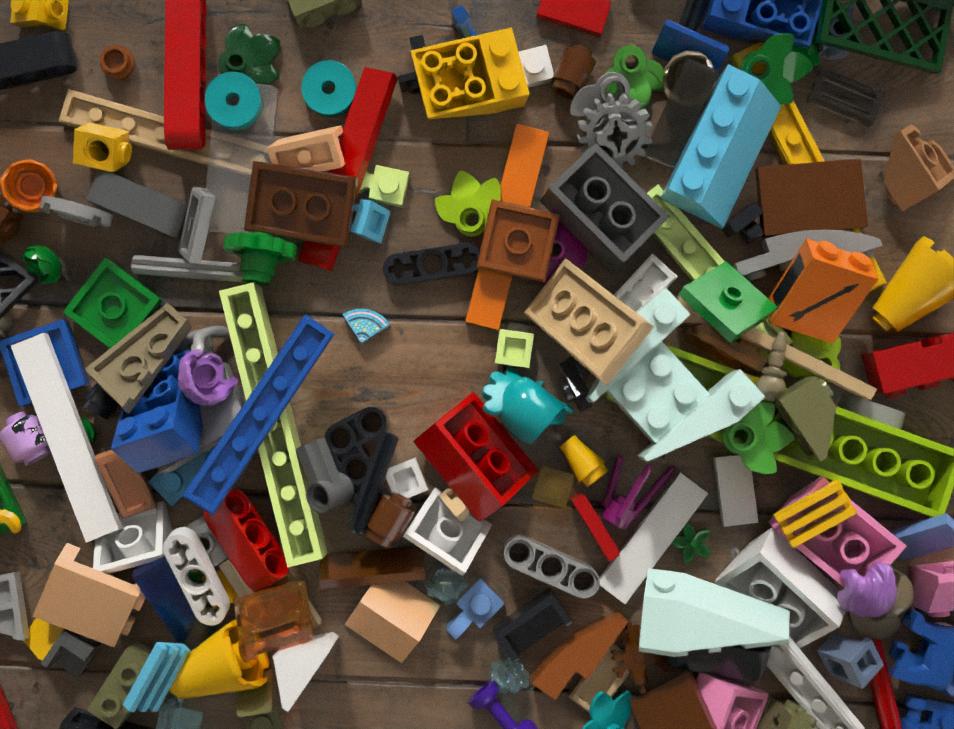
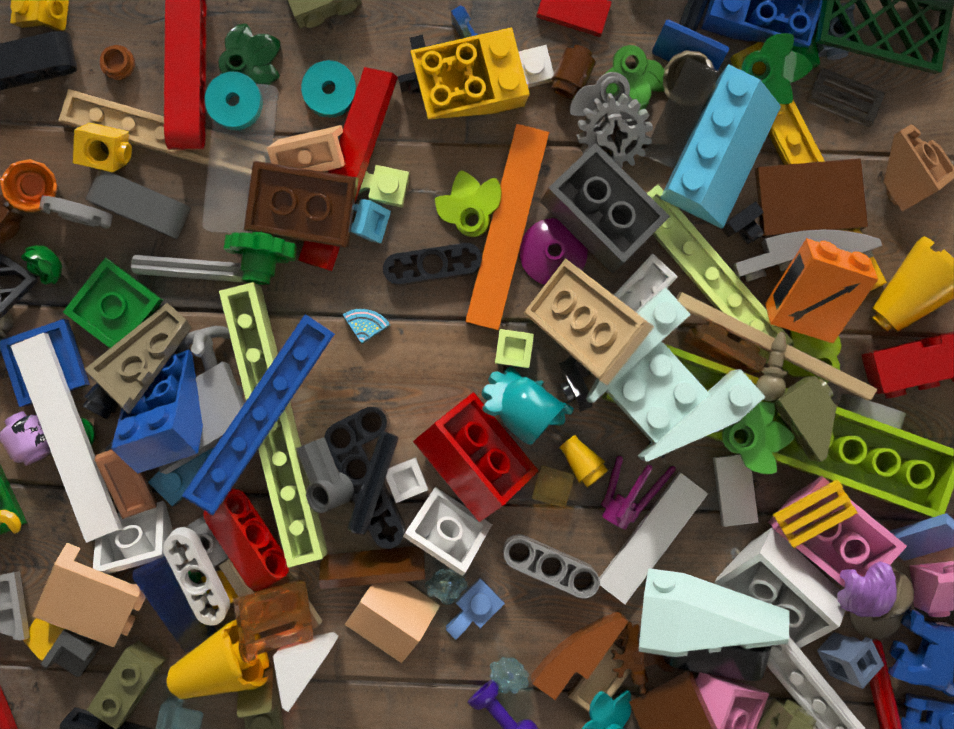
medium azure tile [123,642,190,712] -> none
light grey tile [178,187,216,264] -> none
medium lavender hair [178,349,238,406] -> none
reddish brown brick [366,492,415,548] -> none
tan tile [439,488,470,522] -> none
dark orange plate [477,199,560,283] -> none
black panel [493,587,573,663] -> none
red tile [570,492,620,562] -> none
green plant [672,523,711,564] -> none
plate [679,261,778,343] -> none

